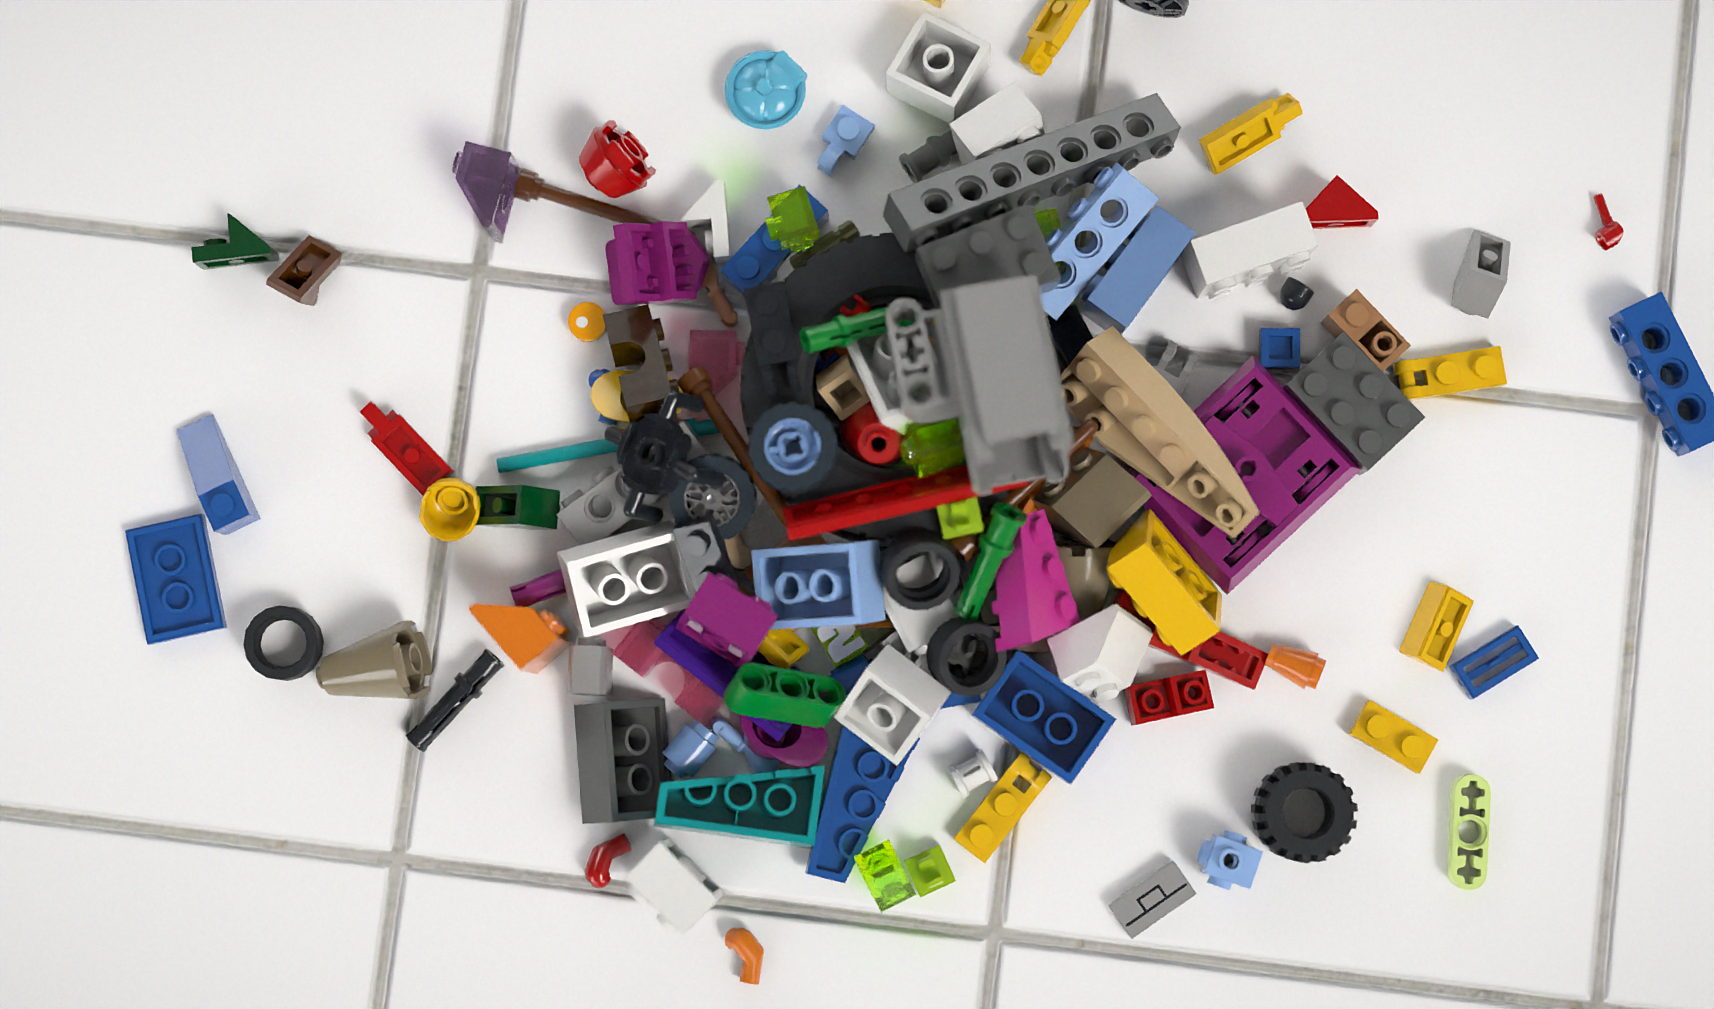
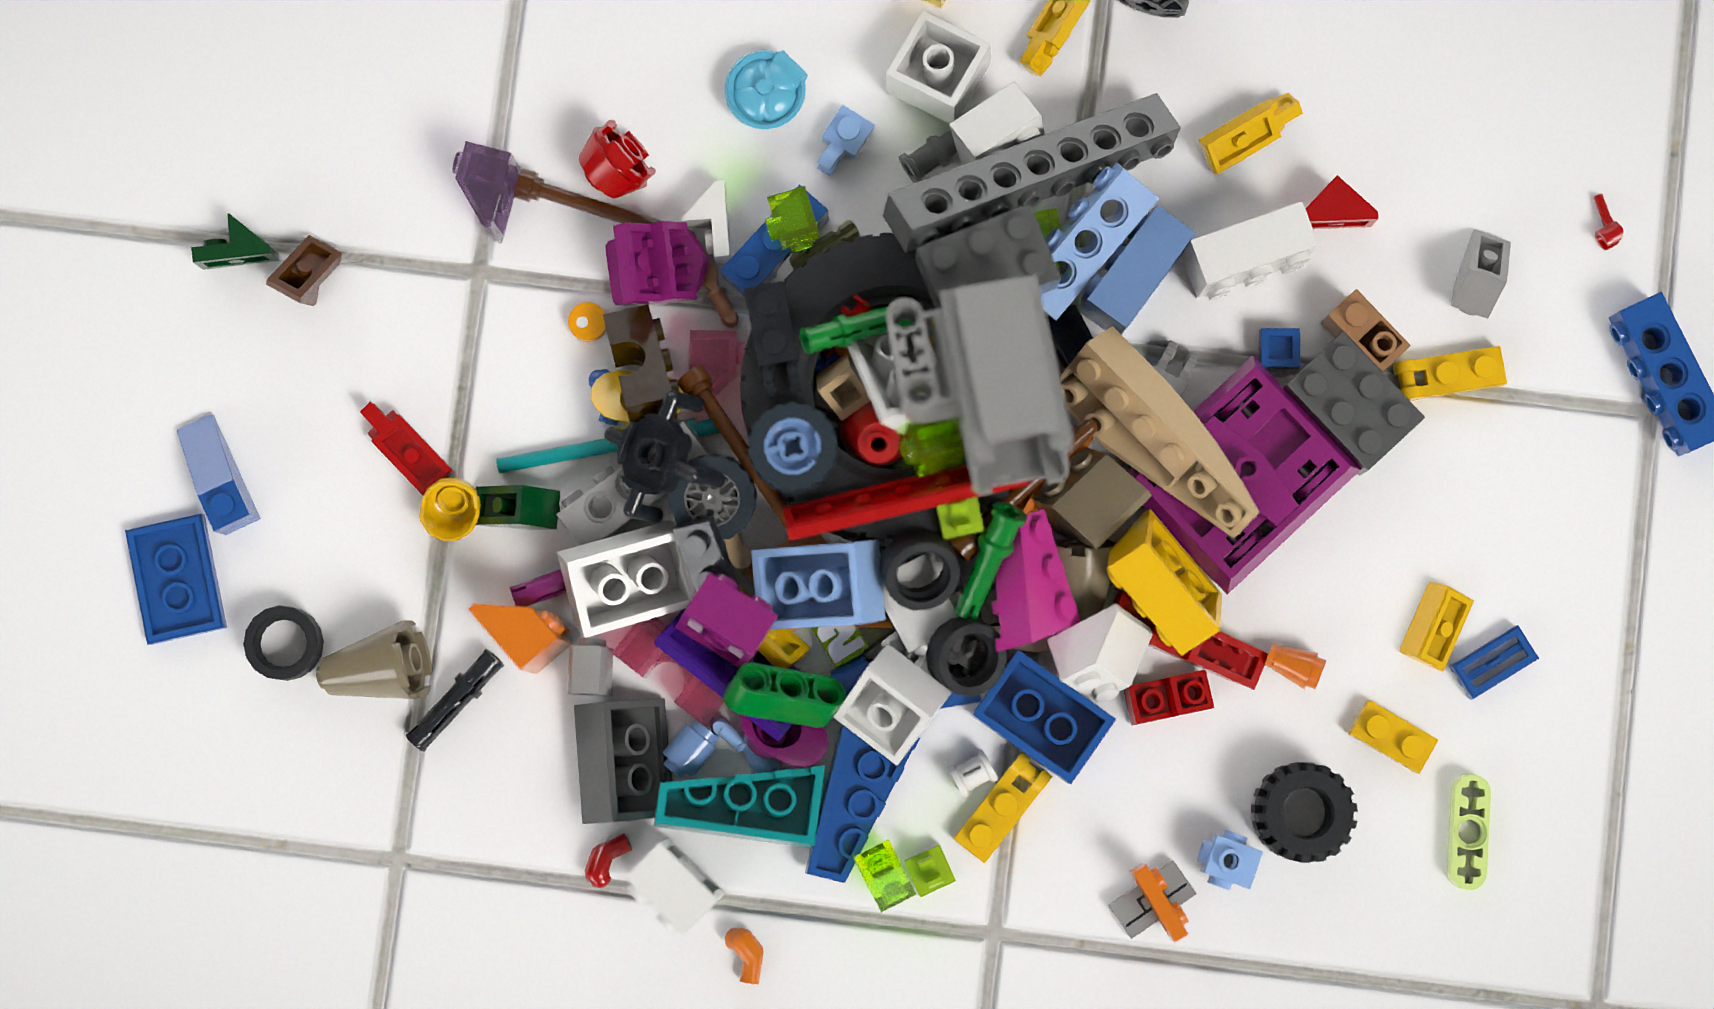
black hinge [1280,277,1315,310] -> none
none -> orange plate [1129,863,1189,943]

